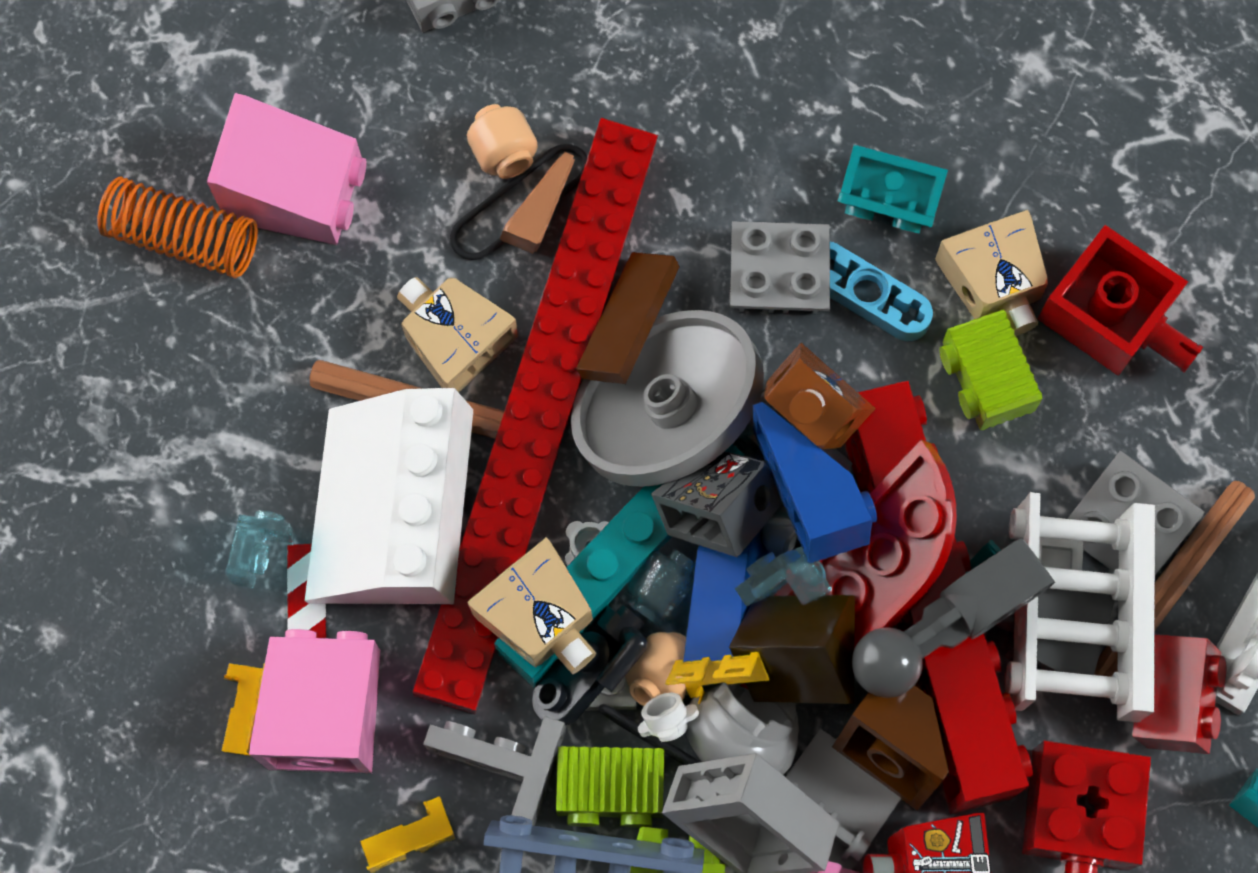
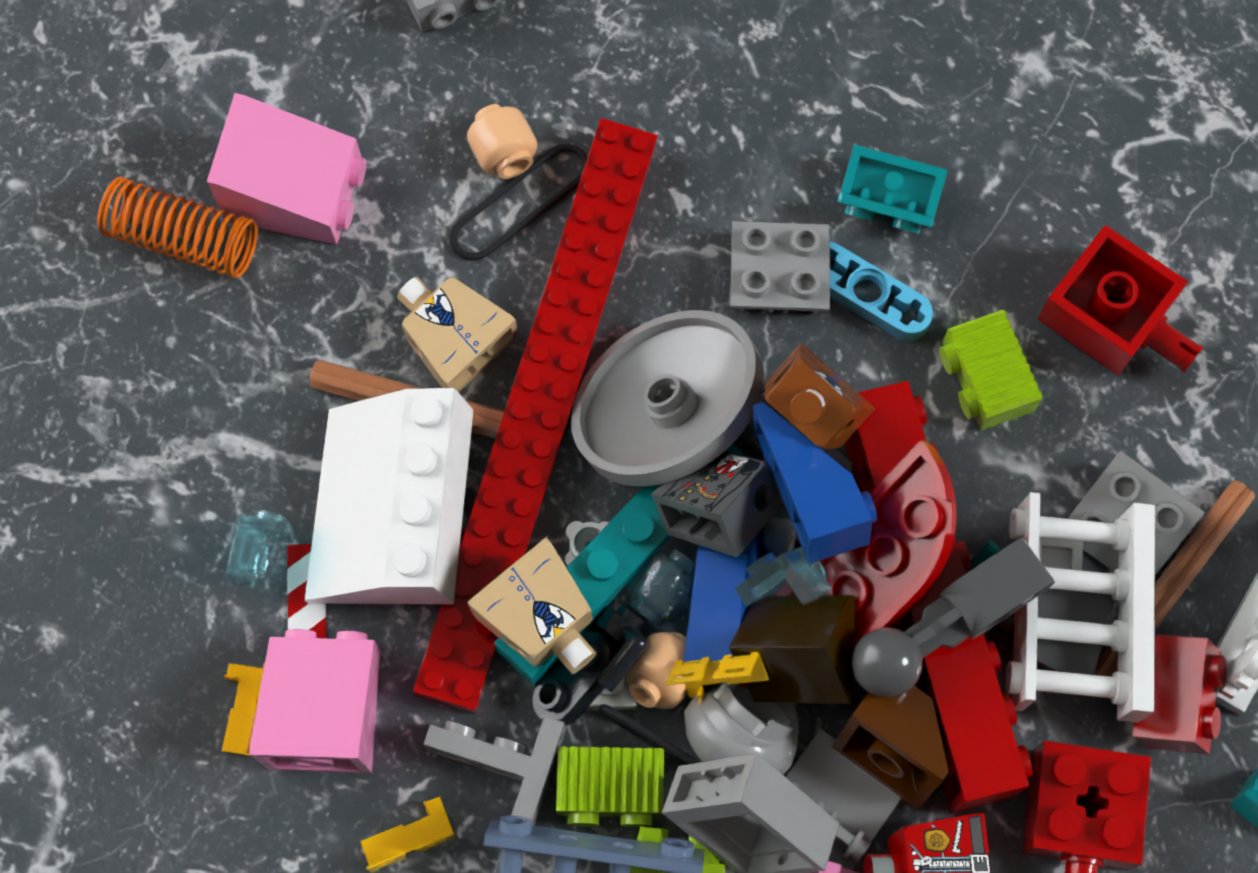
nougat slope [500,152,575,254] -> none
reddish brown tile [576,252,680,385] -> none
white plate [638,692,699,742] -> none
tan torso [935,210,1048,336] -> none

